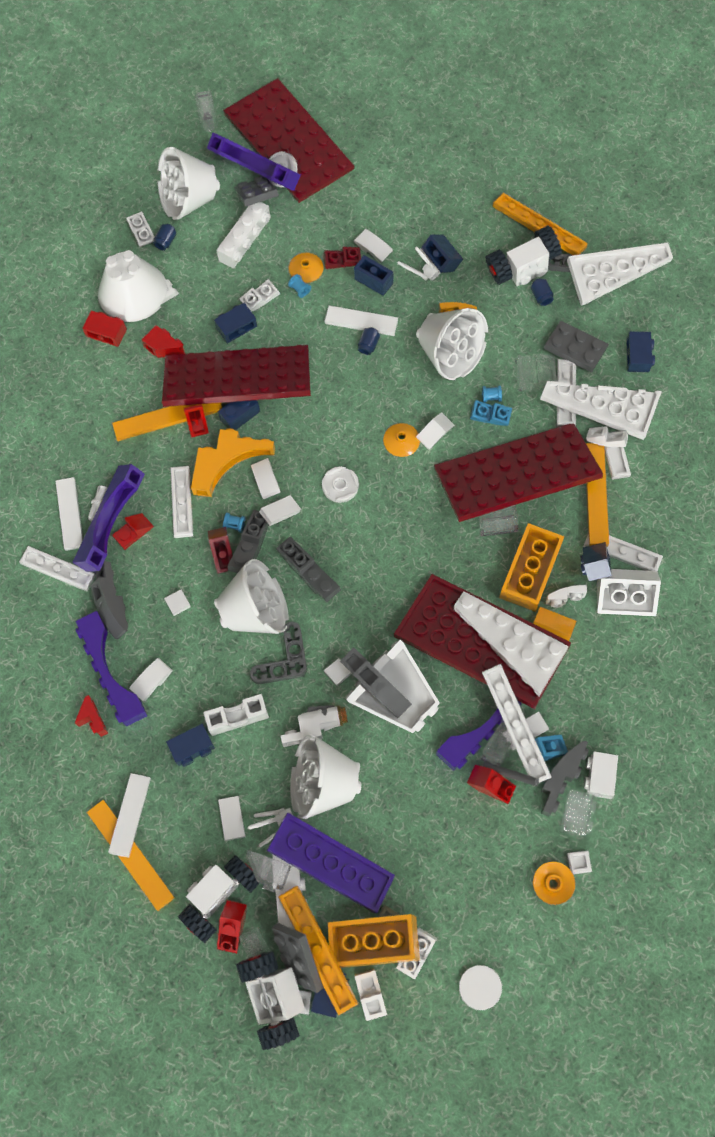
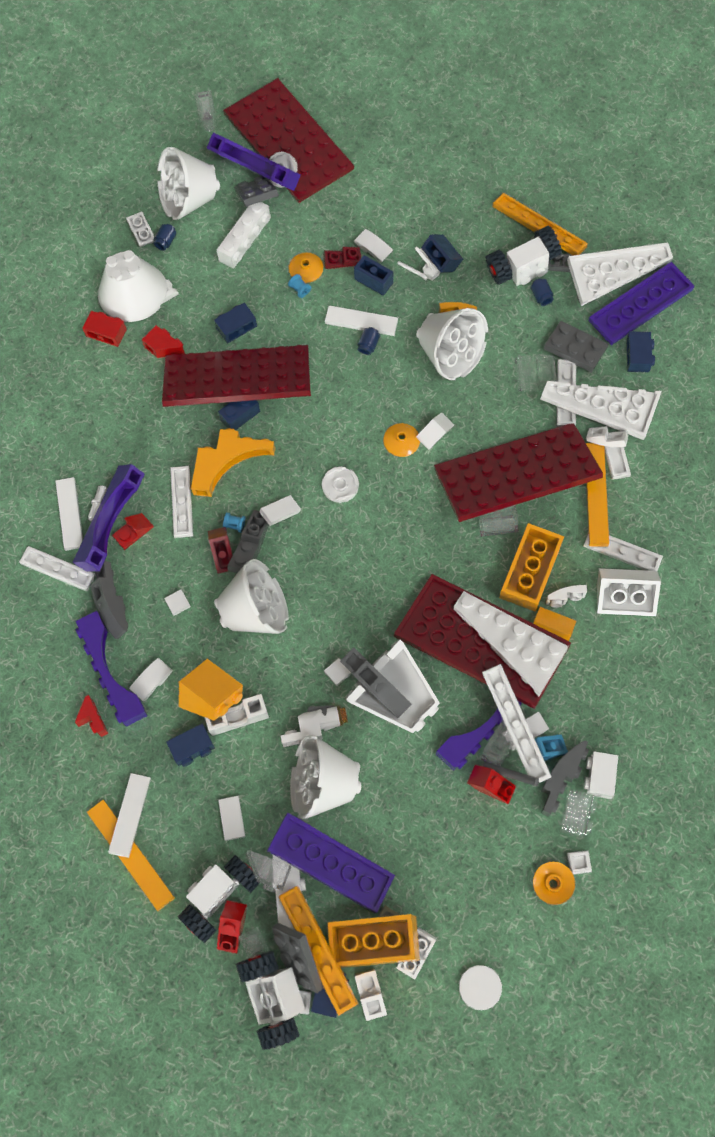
light orange tile [112,403,222,441] -> none
red slope [184,404,209,438] -> none
white slope [239,279,280,312] -> none
white plant [248,808,293,847] -> none
dark grey beam [250,622,307,684] -> none
white slope [251,458,280,499] -> none
dark grey slope [276,537,341,602] -> none
dark azure slope [470,400,512,426] -> none
dark azure bush [482,385,502,403] -> none
brick [580,542,612,581] -> none
none -> light orange slope [179,659,243,721]
none -> dark purple plate [588,262,695,346]

